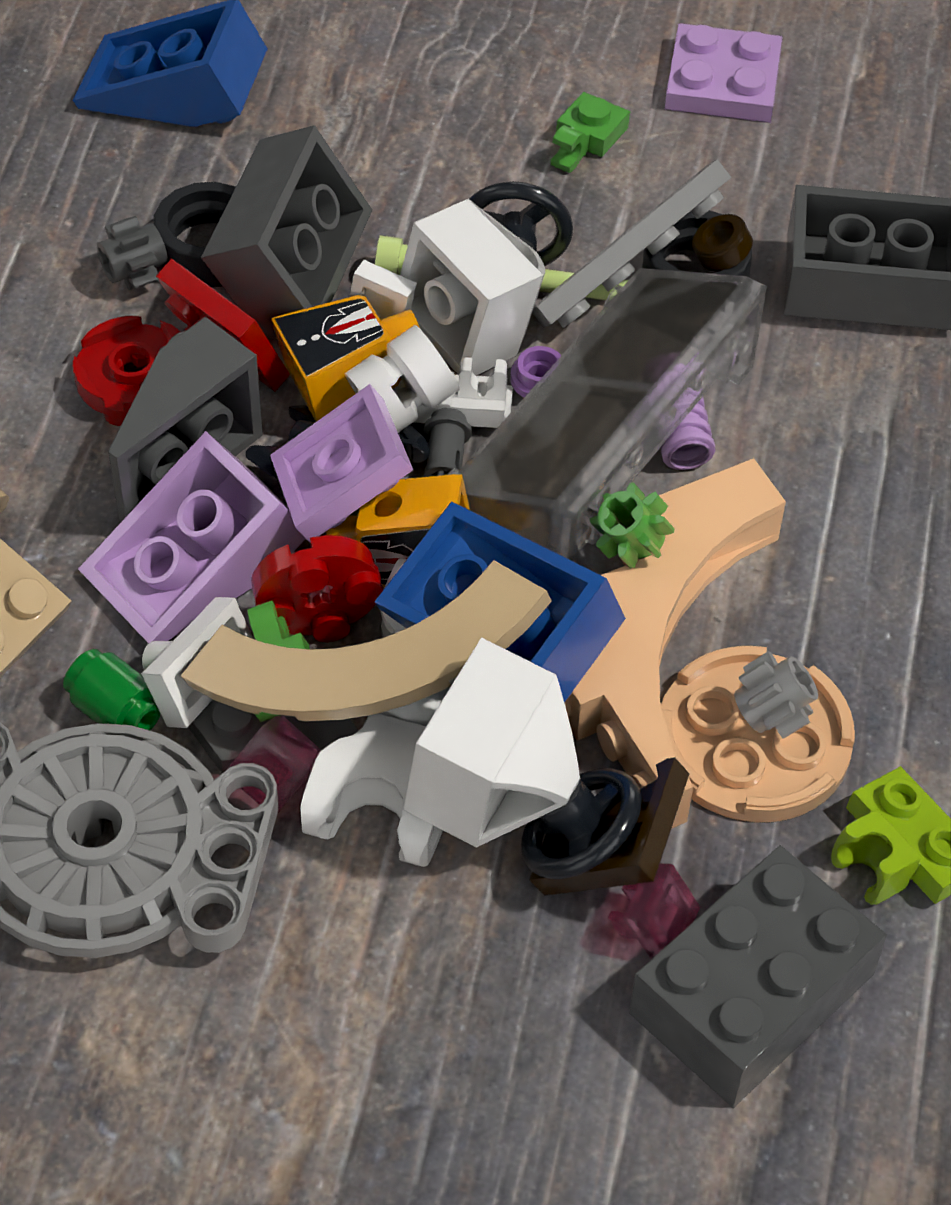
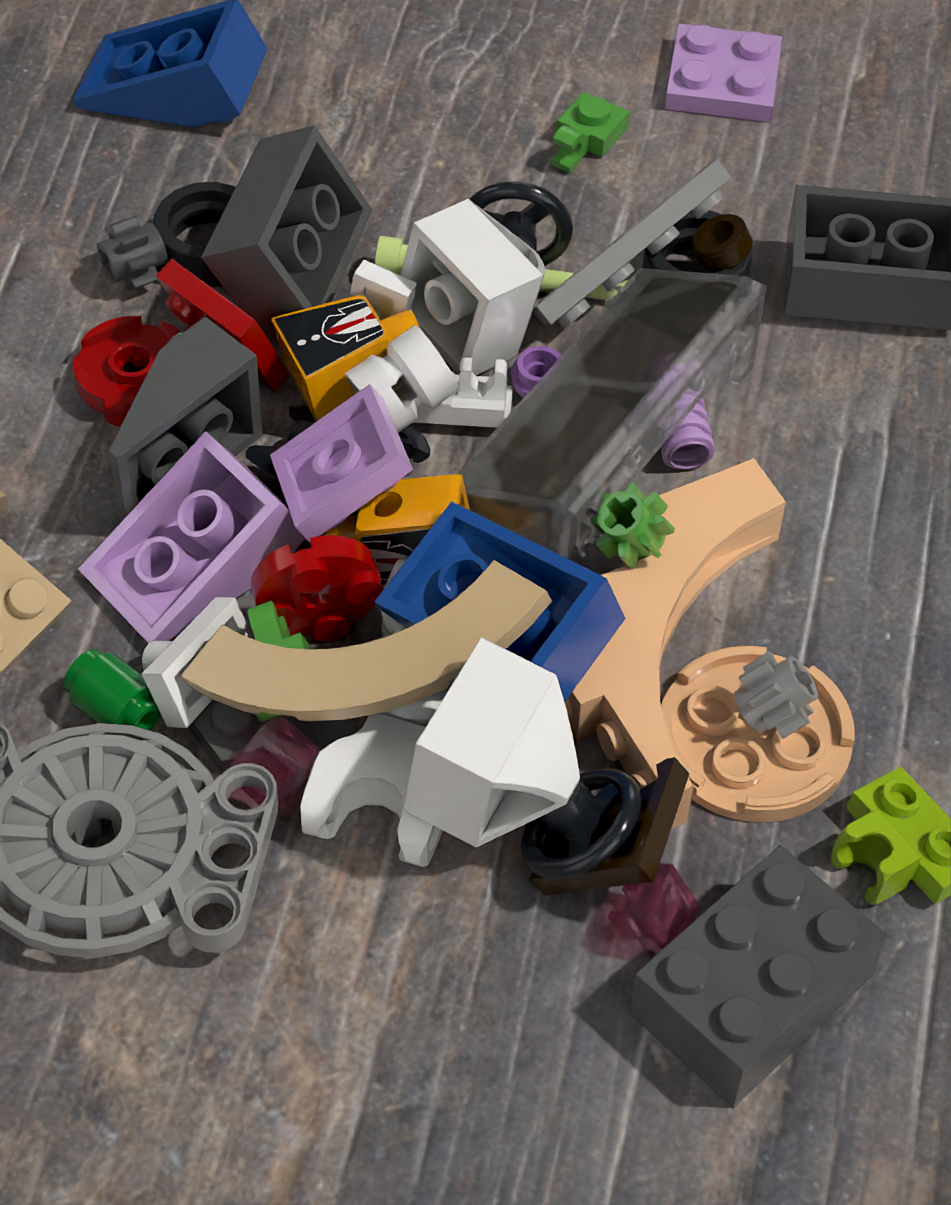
dark grey pin [423,408,472,477] -> none

